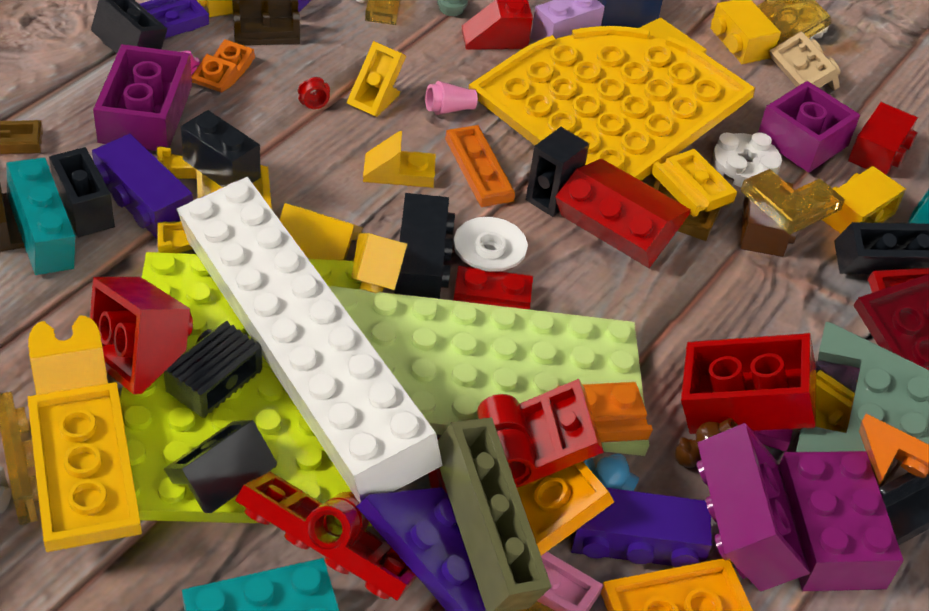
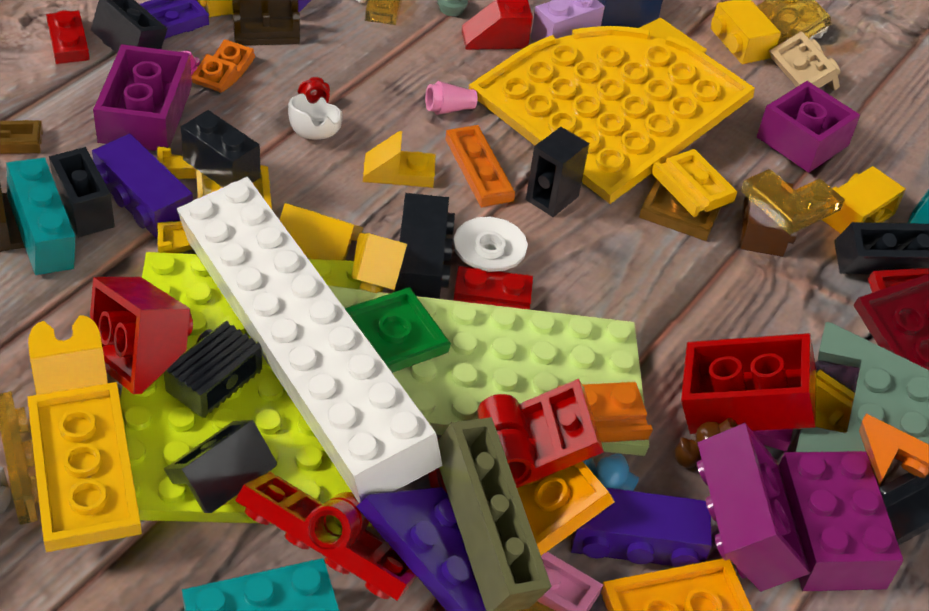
yellow slope [346,41,406,117] -> none
red slope [555,158,691,269] -> none
white plate [711,132,782,188] -> none
red brick [848,102,918,175] -> none
none -> red plate [46,10,90,64]
none -> white hair [288,94,343,140]
none -> green tile [345,287,451,373]

